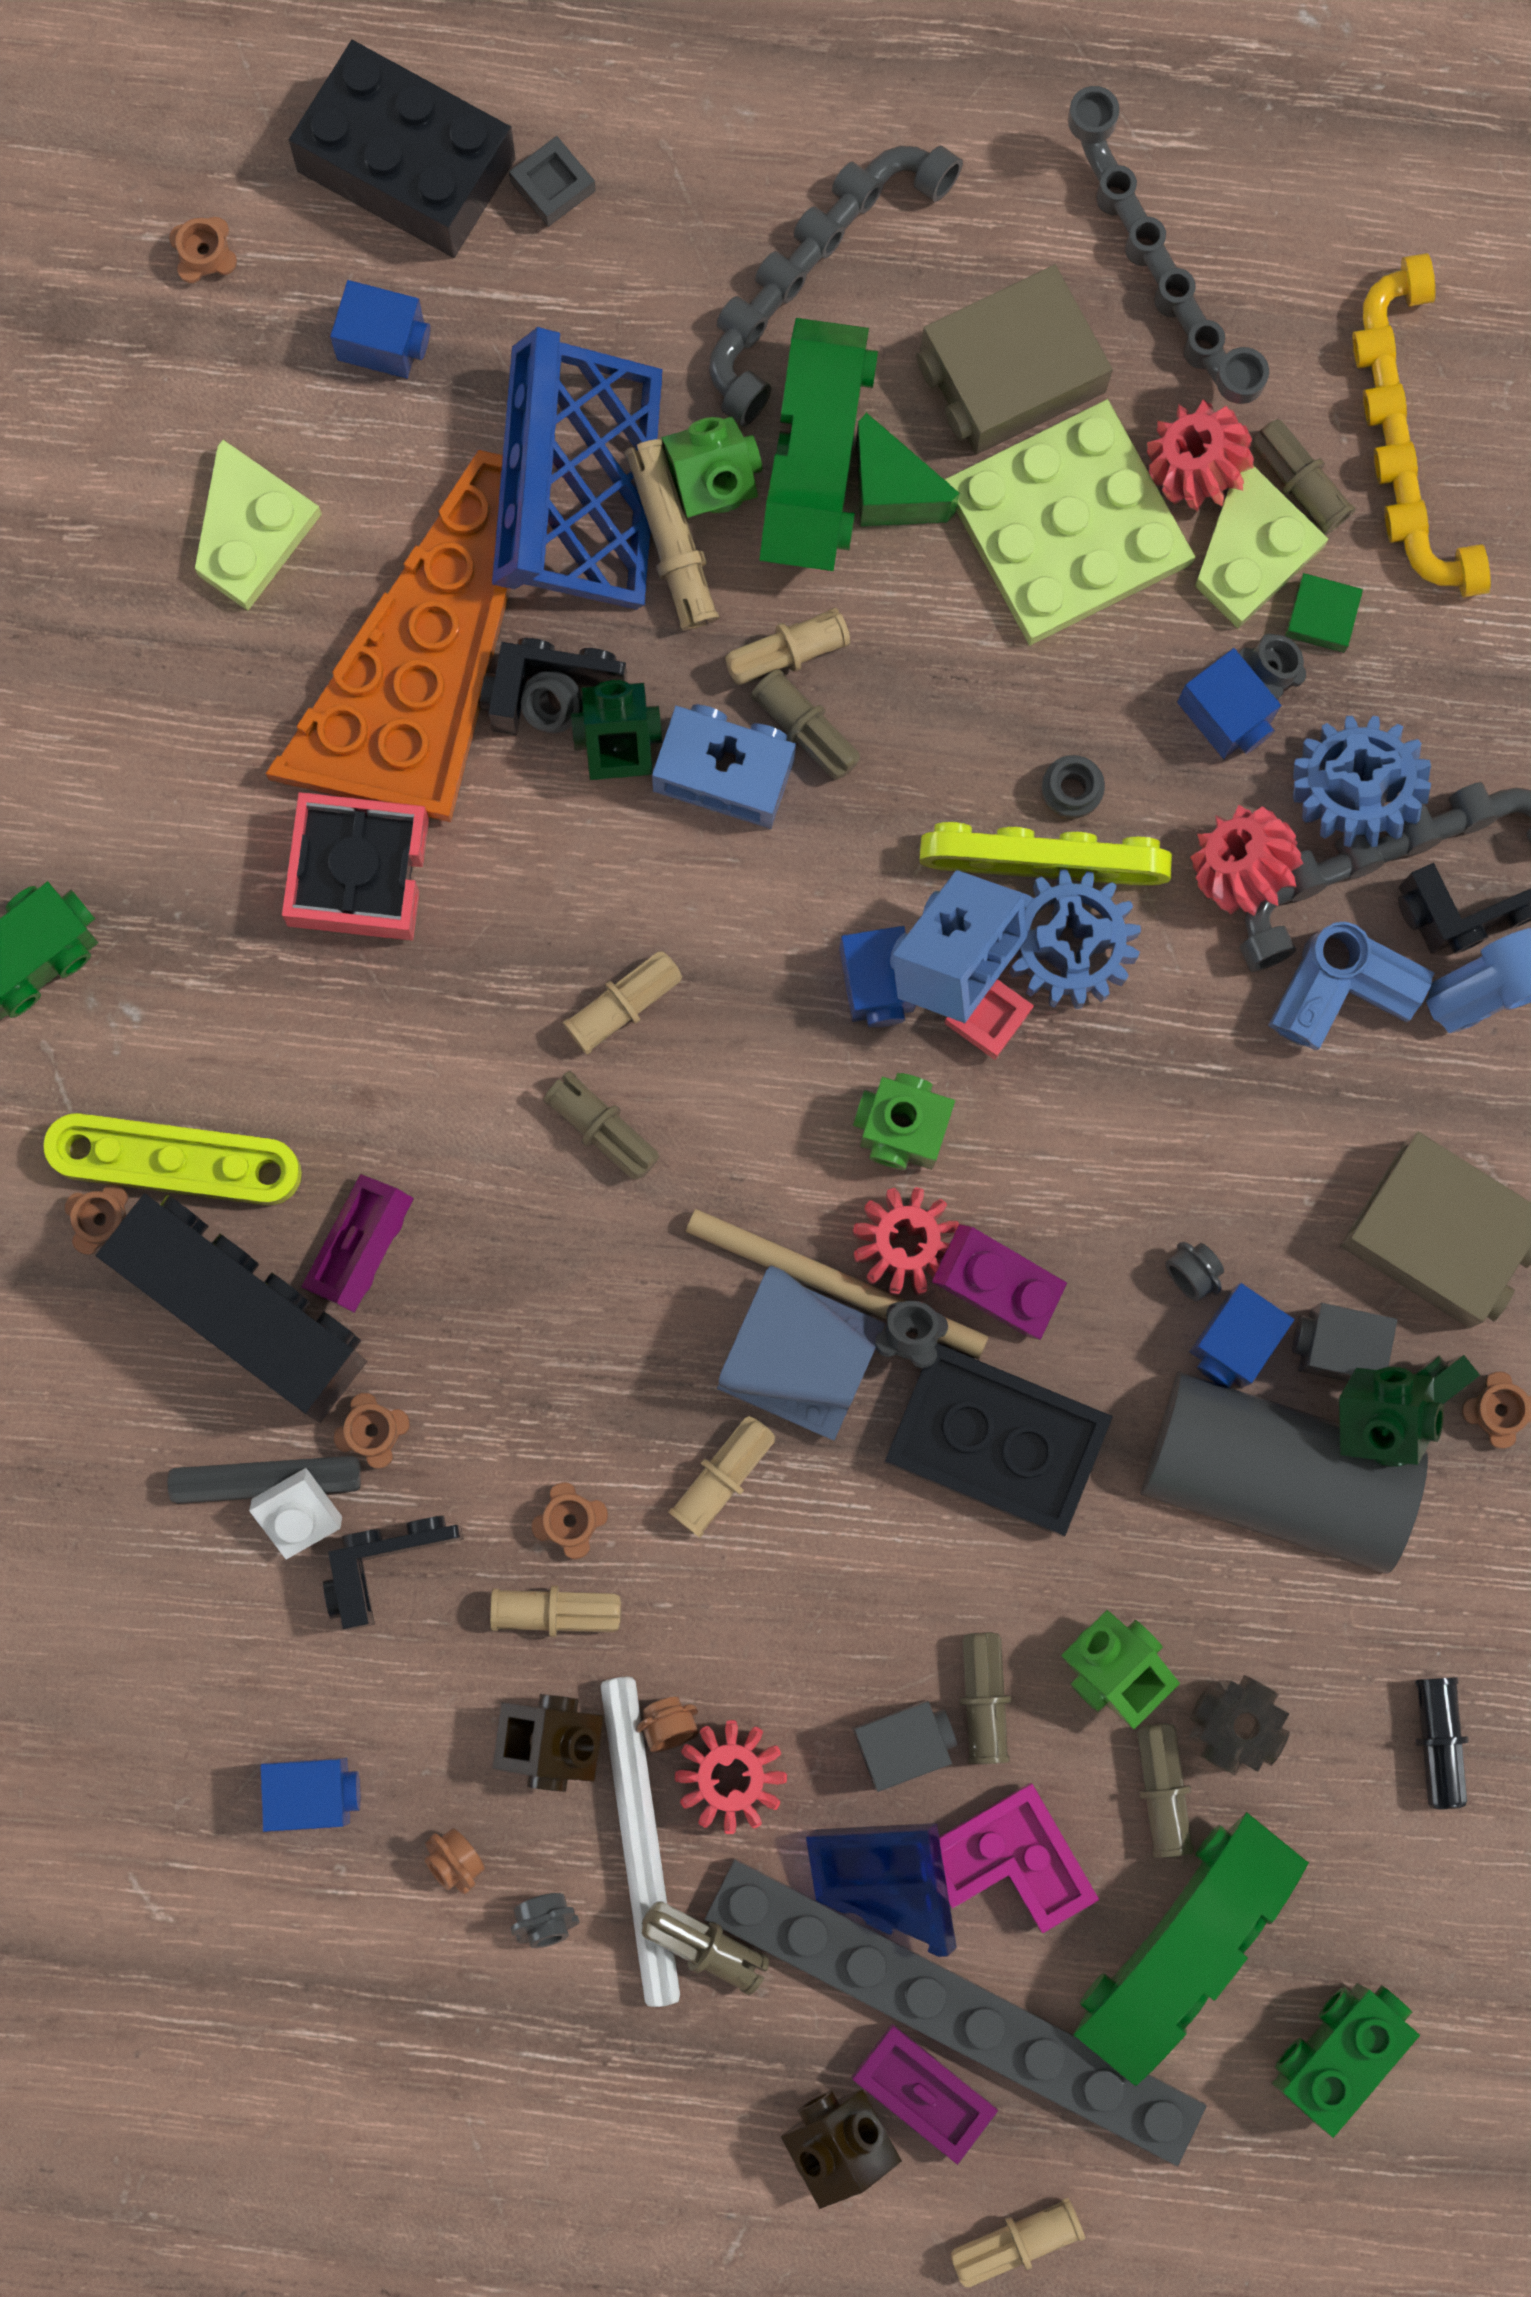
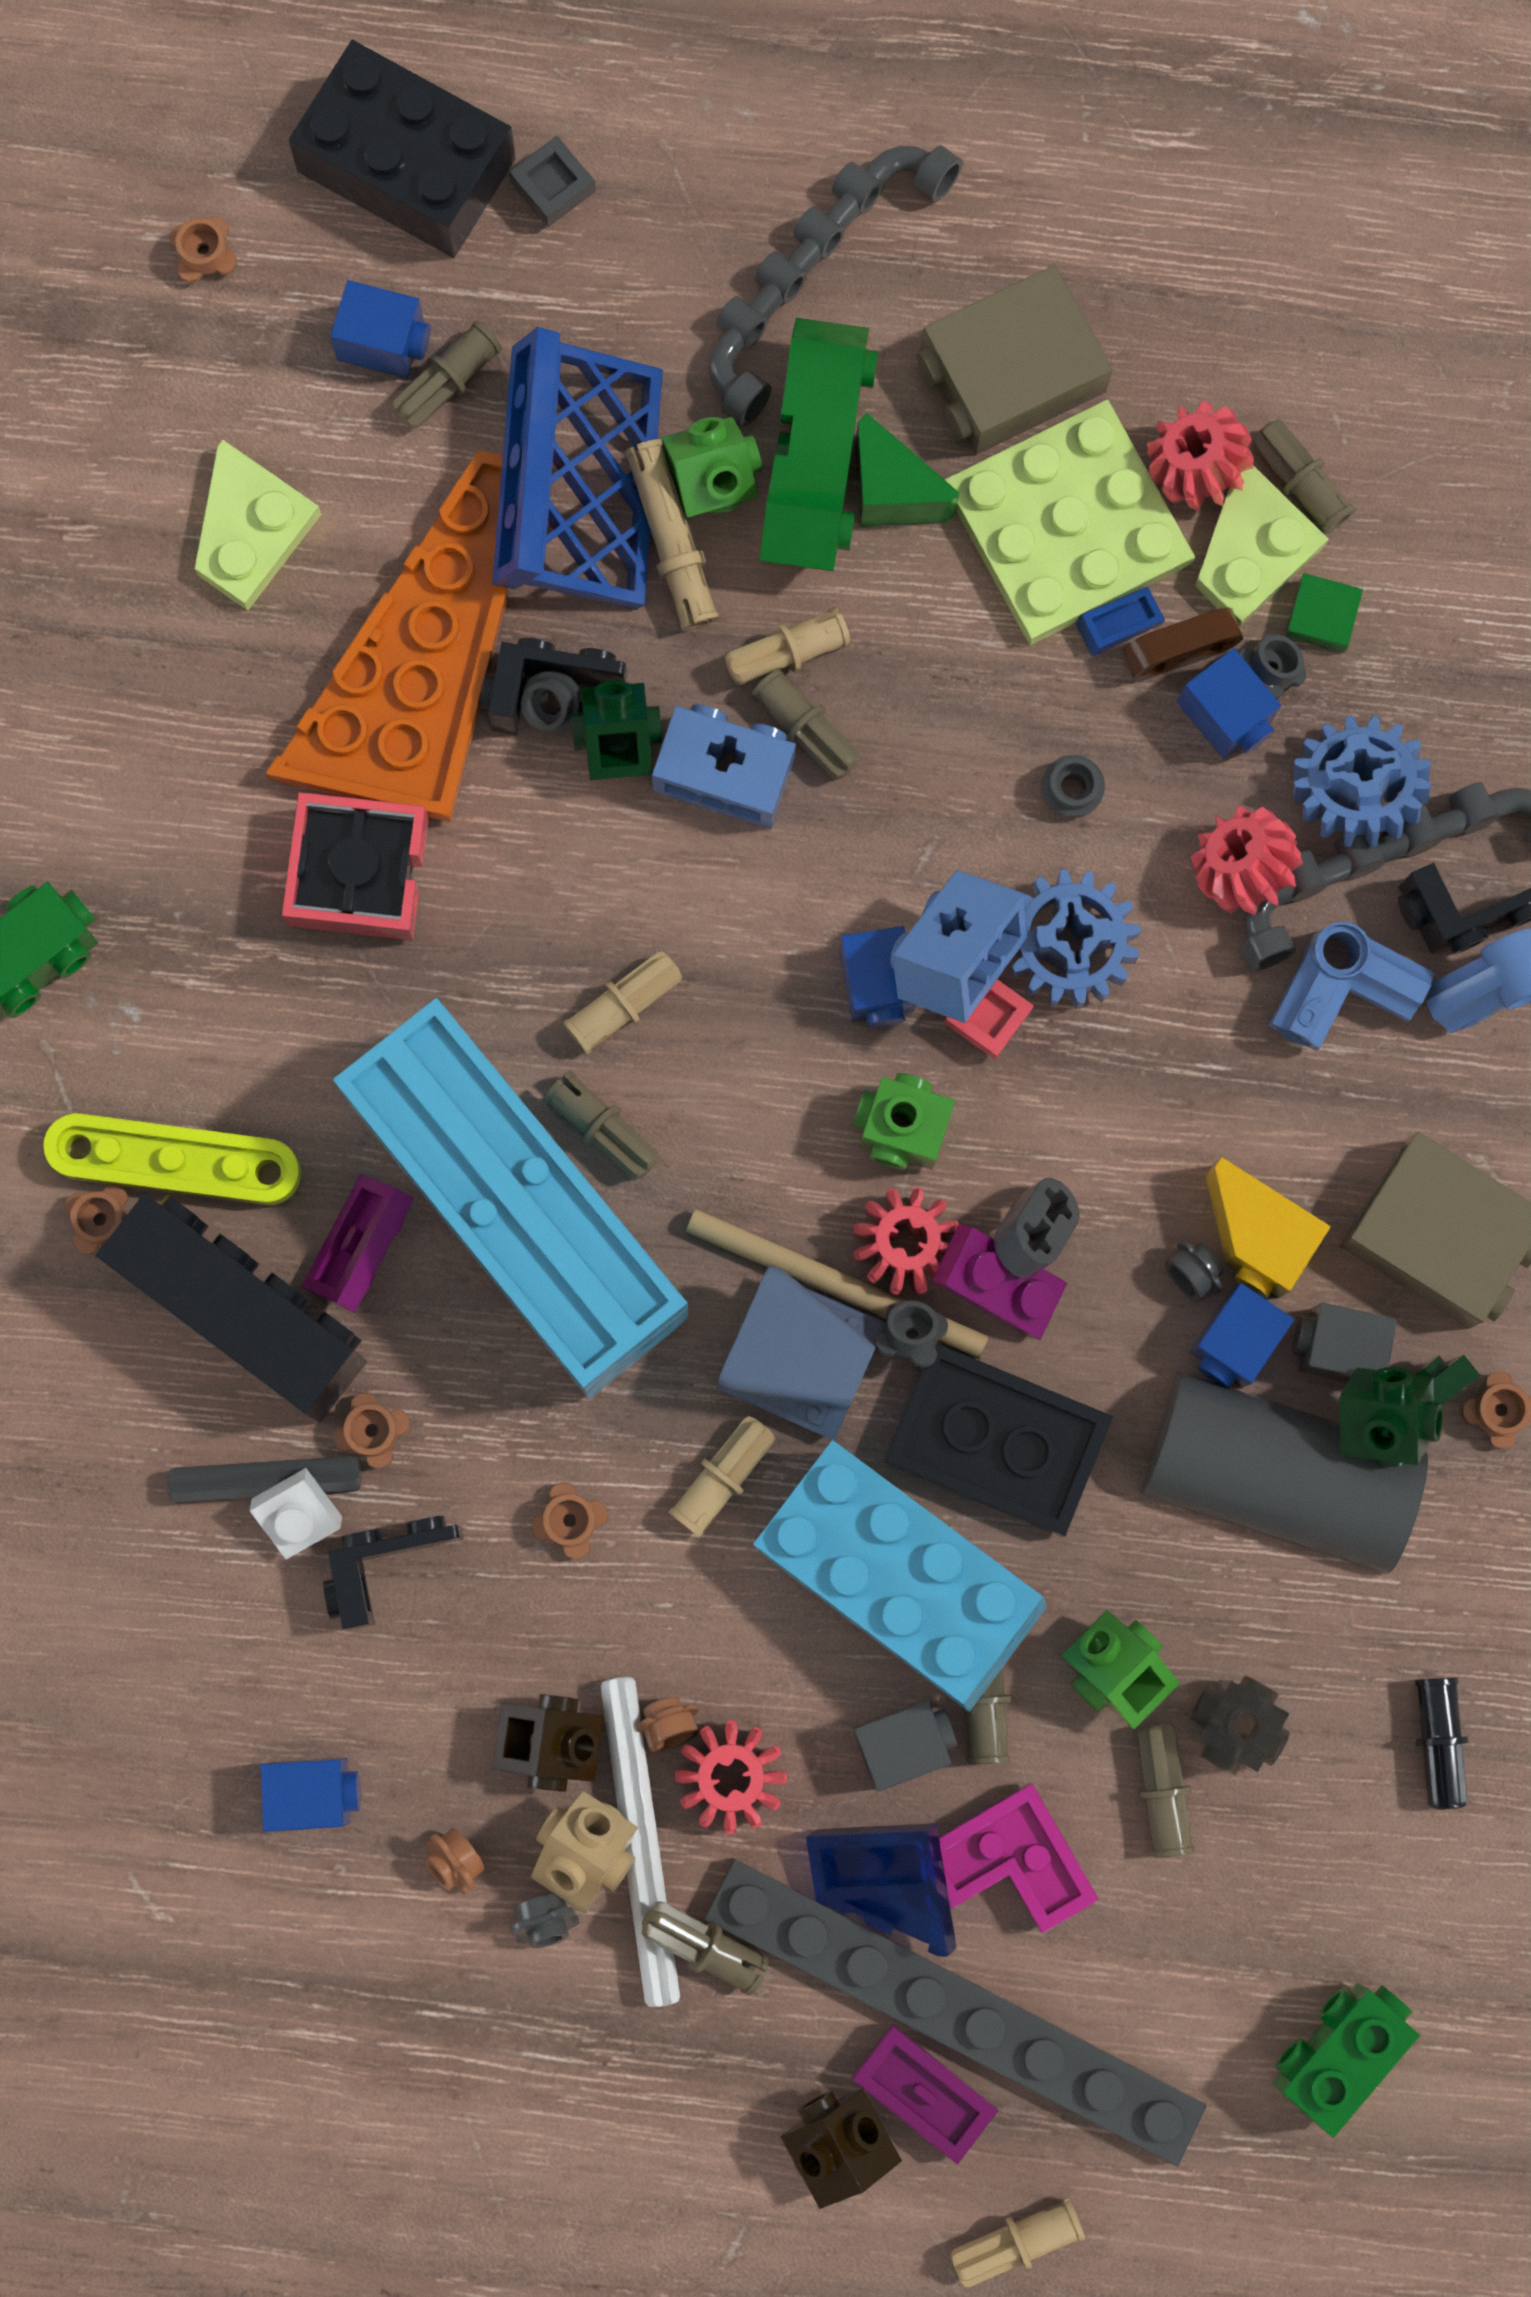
tan axle [490,1585,621,1637] -> none
neon yellow plate [919,822,1172,885] -> none
dark grey bar [1068,86,1269,404] -> none
green brick [1073,1812,1309,2086] -> none
yellow bar [1352,253,1491,598] -> none
none -> medium azure brick [333,997,689,1400]
none -> dark tan axle [392,321,502,429]
none -> tan brick [530,1791,638,1914]
none -> medium azure brick [753,1440,1047,1712]
none -> dark grey beam [994,1178,1080,1278]
none -> blue piece [1075,587,1165,657]
none -> reddish brown beam [1122,607,1243,681]
none -> yellow slope [1205,1157,1331,1298]

